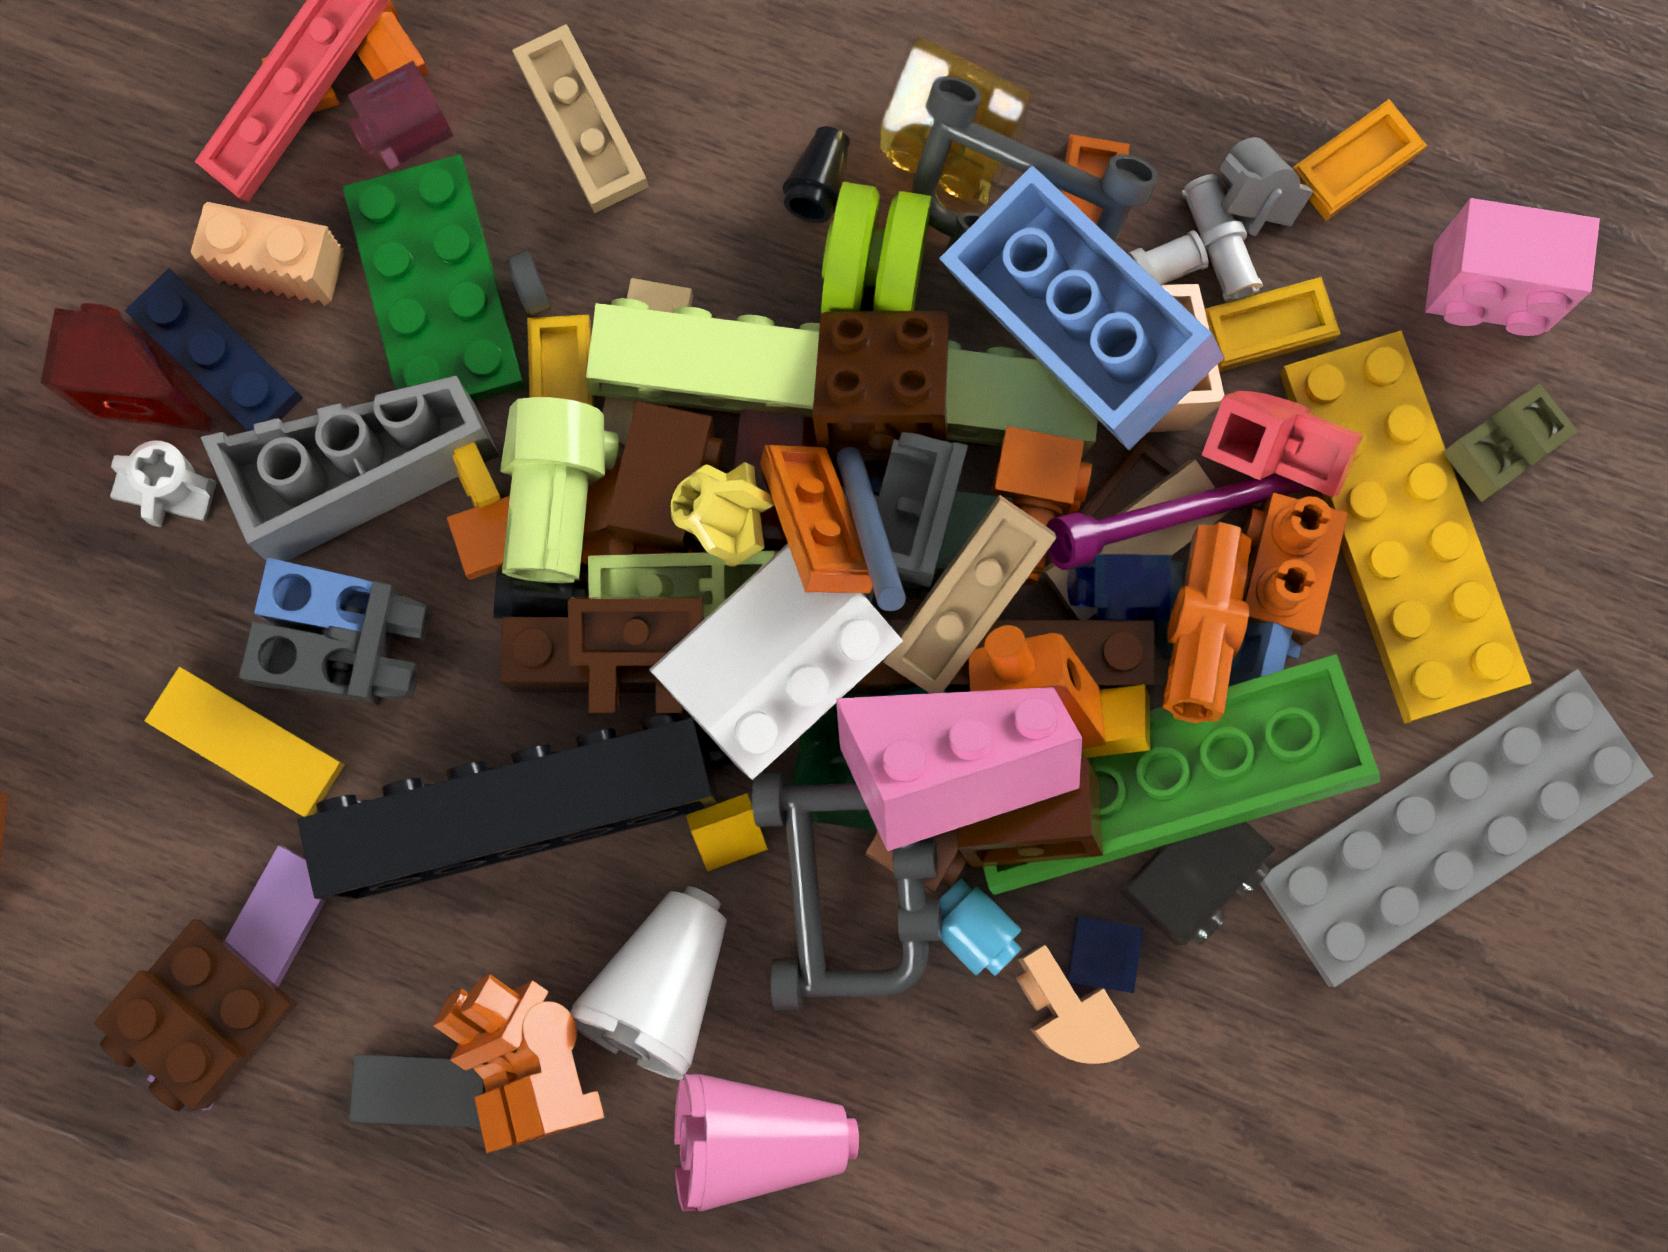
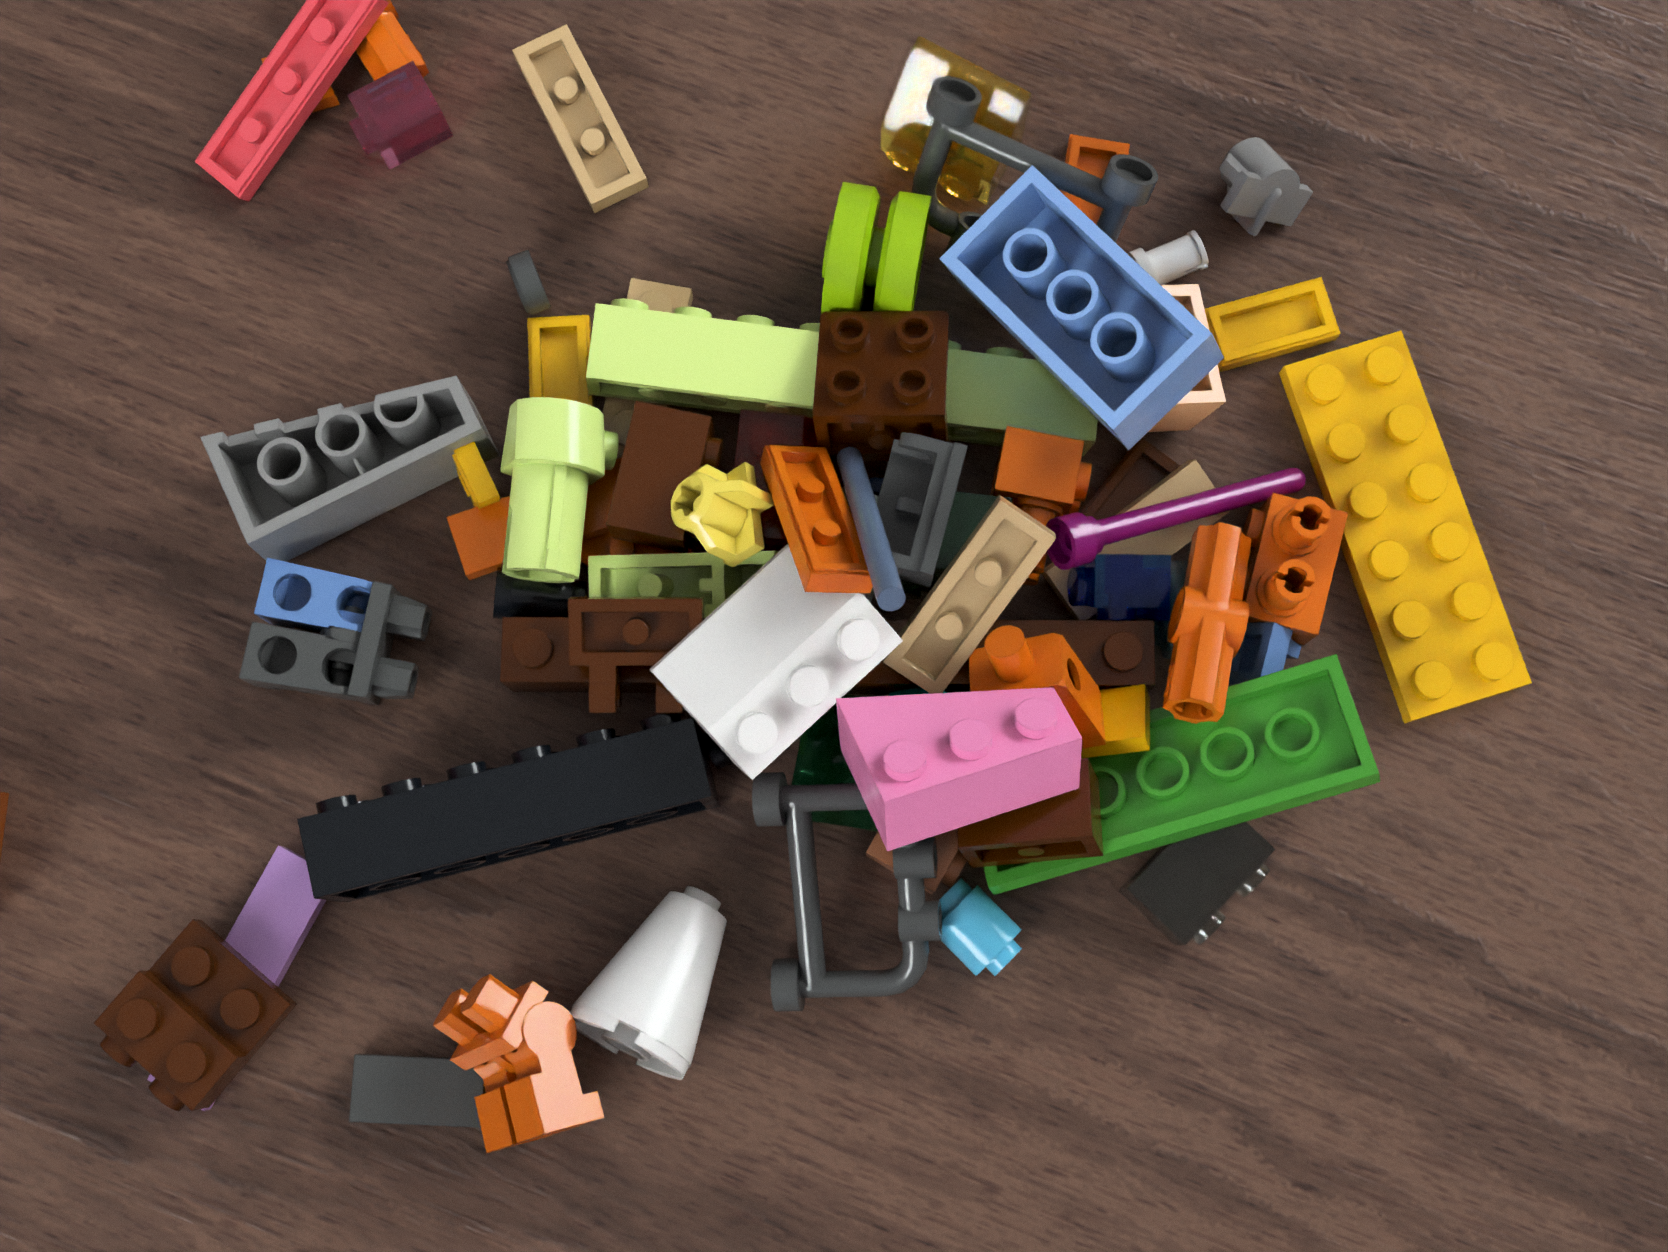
clear red slope [41,303,212,432] -> none
white piece [110,441,217,527] -> none
dark blue plate [124,268,303,431] -> none
yellow tile [144,667,345,817] -> none
light nougat brick [191,202,344,306] -> none
green plate [342,154,526,402] -> none
bright pink cone [674,1073,859,1212] -> none
yellow tile [686,793,768,872] -> none
black cone [783,126,850,223] -> none
light nougat brick [1016,945,1140,1064] -> none
clear blue plate [1066,916,1143,993] -> none
white pin [1181,174,1263,302] -> none
coral brick [1201,391,1363,497] -> none
light grey plate [1256,669,1654,987] -> none
light orange tile [1292,99,1427,221] -> none
bright pink brick [1425,198,1600,336] -> none
olive slope [1442,383,1579,502] -> none

